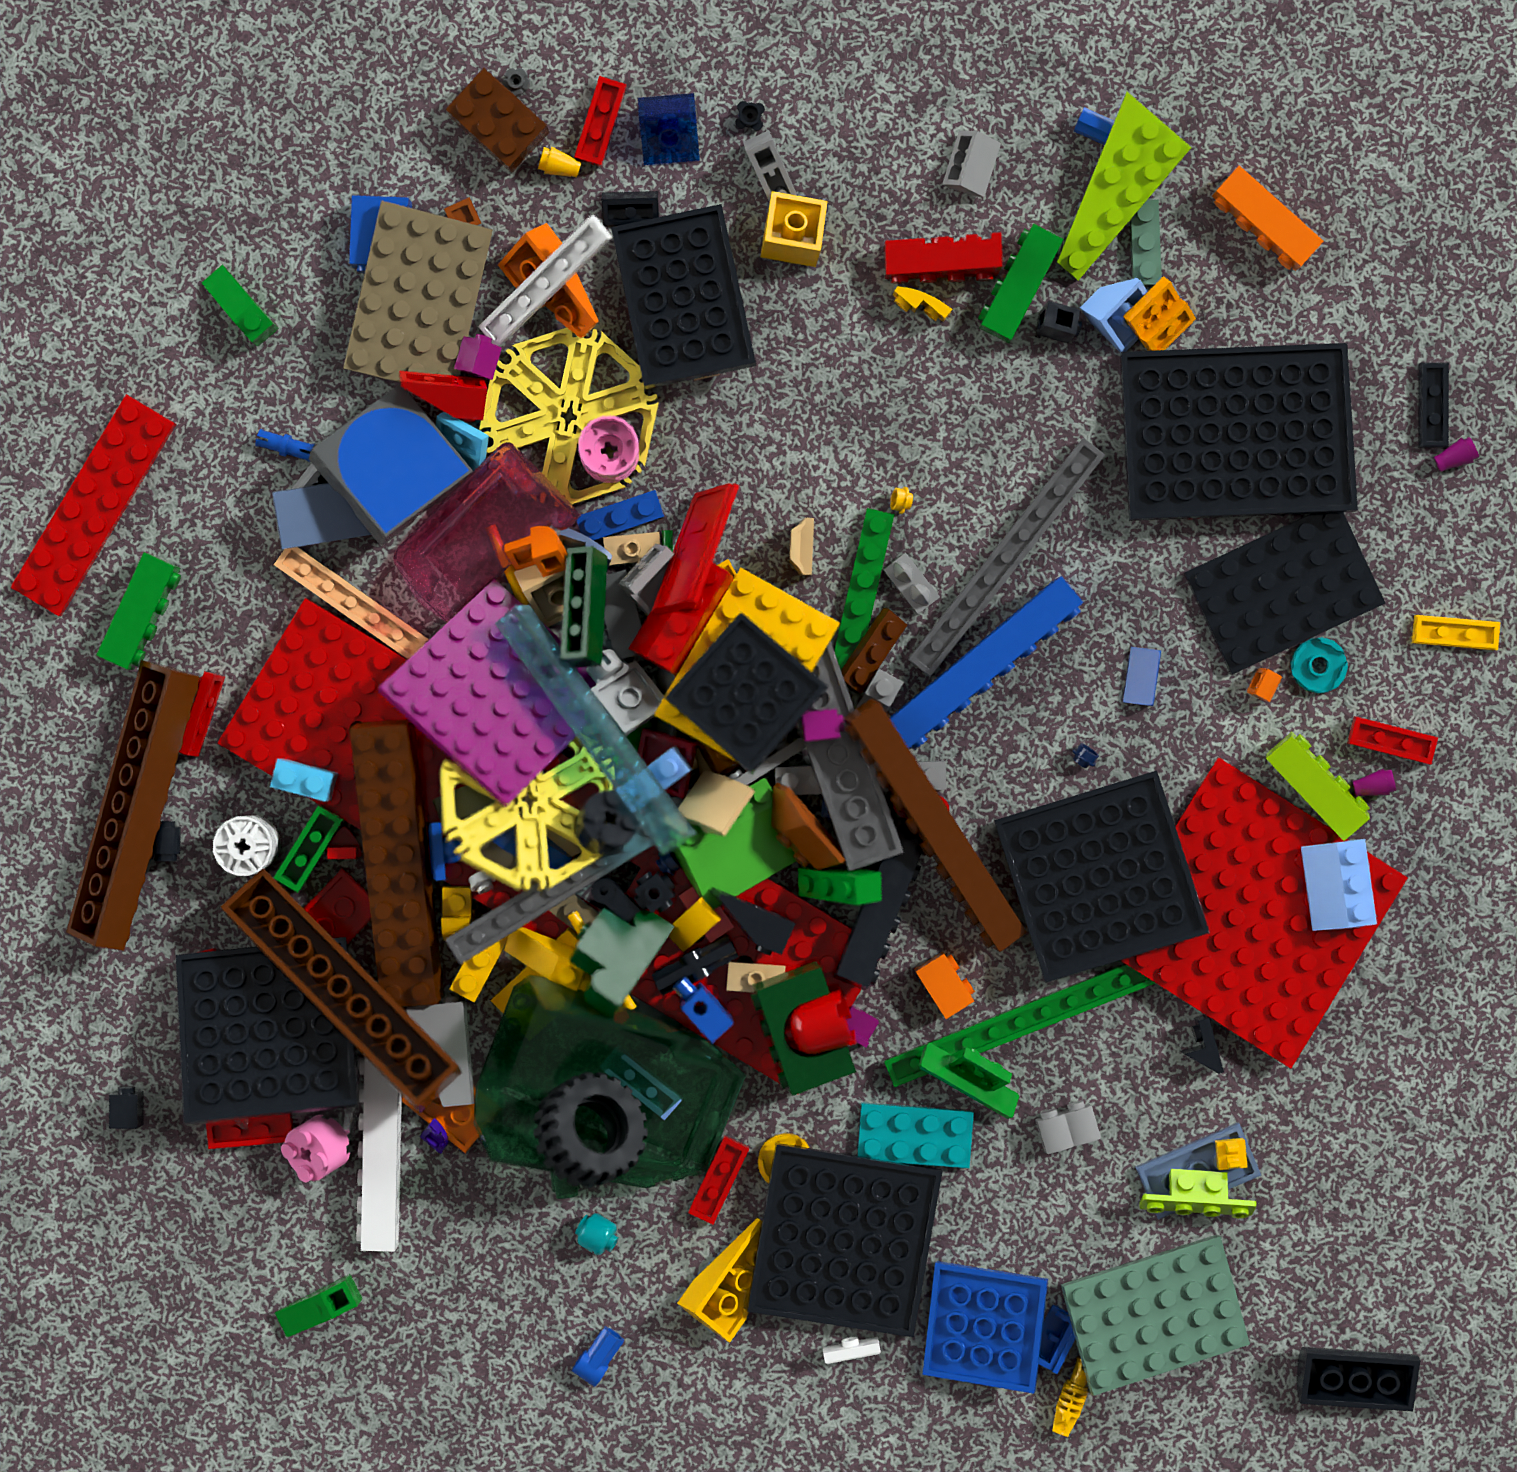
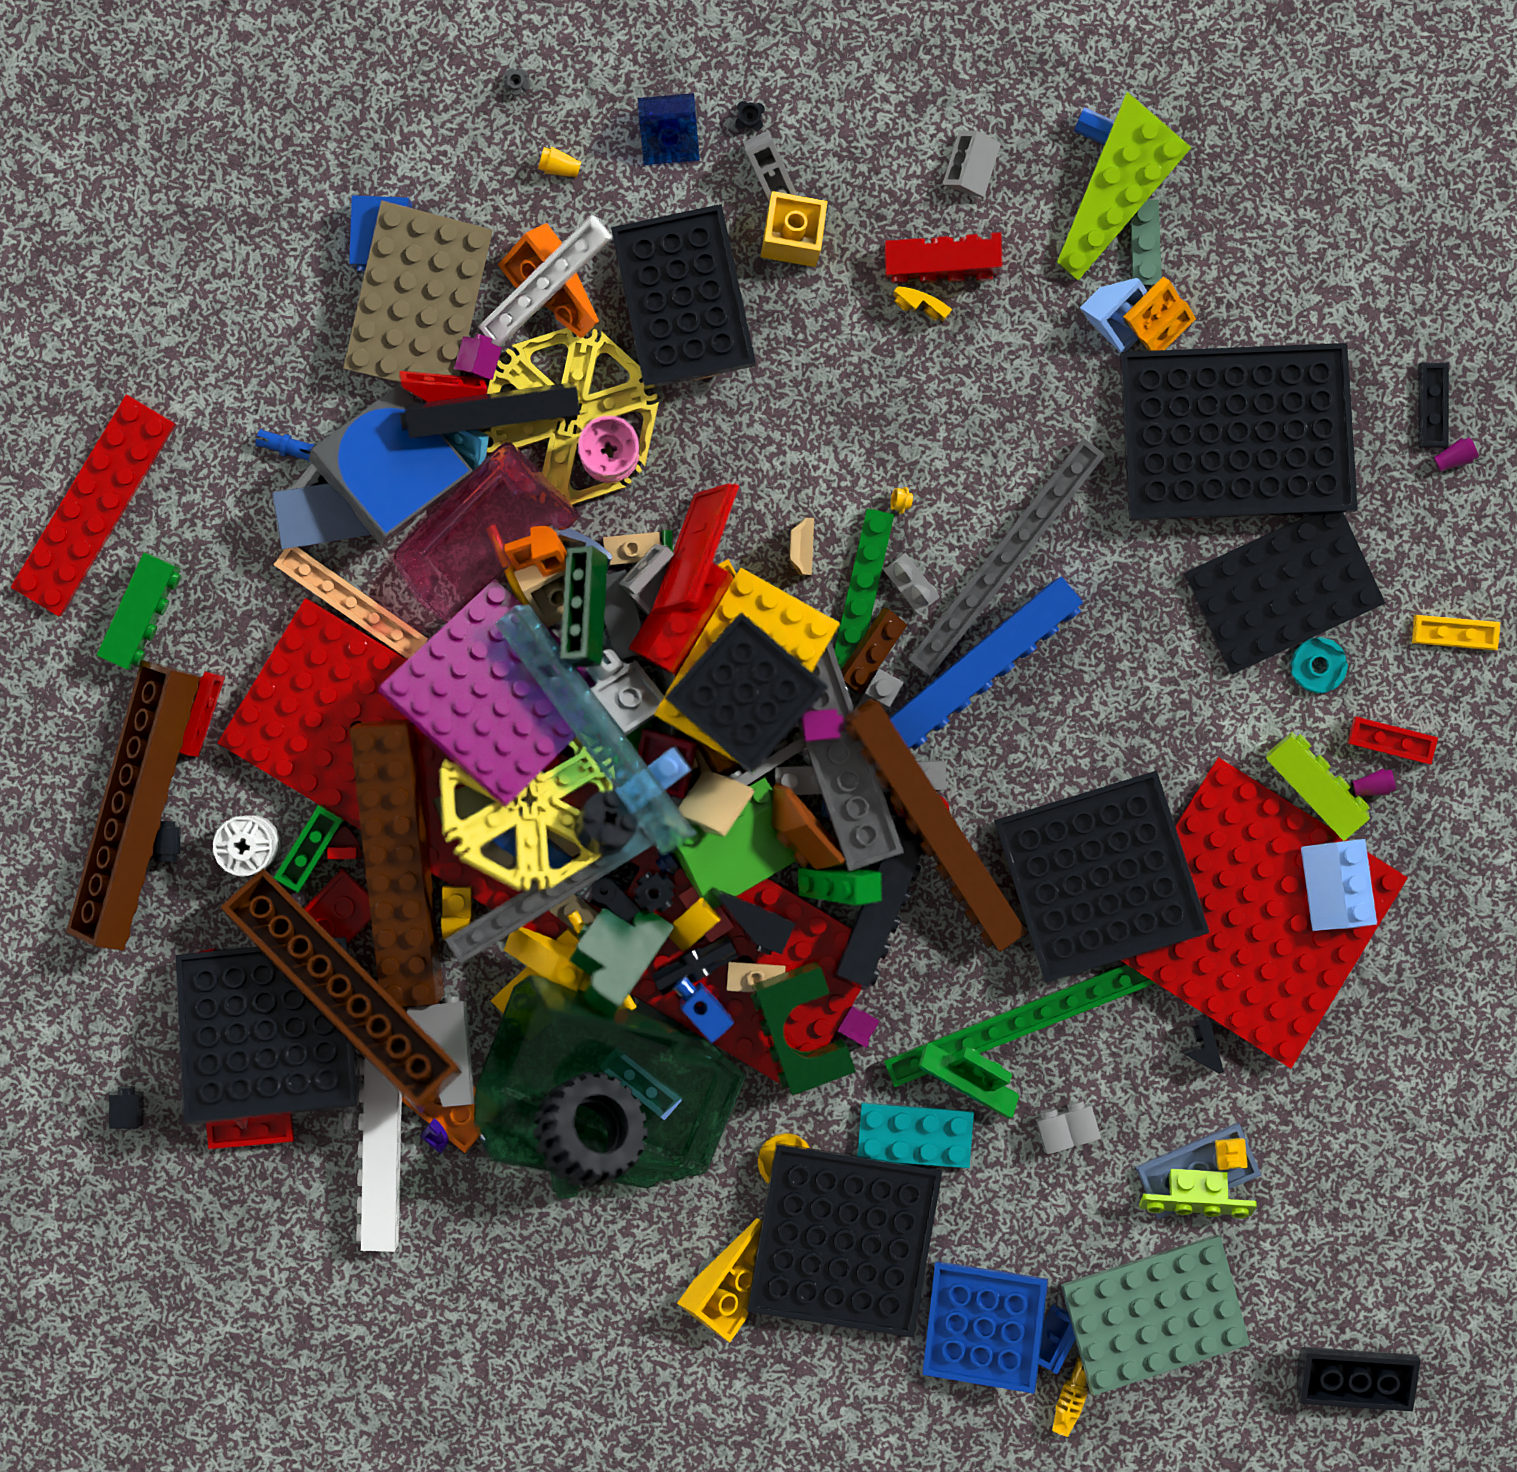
green slope [202,264,279,347] -> none
medium azure brick [270,758,338,802] -> none
green slope [274,1274,363,1338] -> none
bright pink brick [281,1115,350,1183] -> none
blue tile [427,822,464,880] -> none
dark orange plate [443,197,481,225] -> none
reddish brown brick [446,68,549,174] -> none
yellow brick [450,935,509,1002] -> none
white plate [468,871,496,894] -> none
blue piece [571,1326,624,1387] -> none
red plate [574,76,627,168] -> none
blue plate [575,490,664,541] -> none
teal head [575,1213,619,1255] -> none
black slope [601,191,659,226] -> none
red plate [688,1135,750,1225] -> none
red cylinder [785,989,856,1054] -> none
white plate [823,1337,881,1364] -> none
orange brick [914,951,975,1019] -> none
green brick [978,224,1064,344] -> none
black brick [1035,300,1082,344] -> none
dark blue plate [1072,743,1099,768] -> none
slope [1123,647,1161,706] -> none
orange brick [1212,165,1324,271] -> none
orange brick [1247,668,1282,703] -> none
none -> black brick [400,382,580,438]

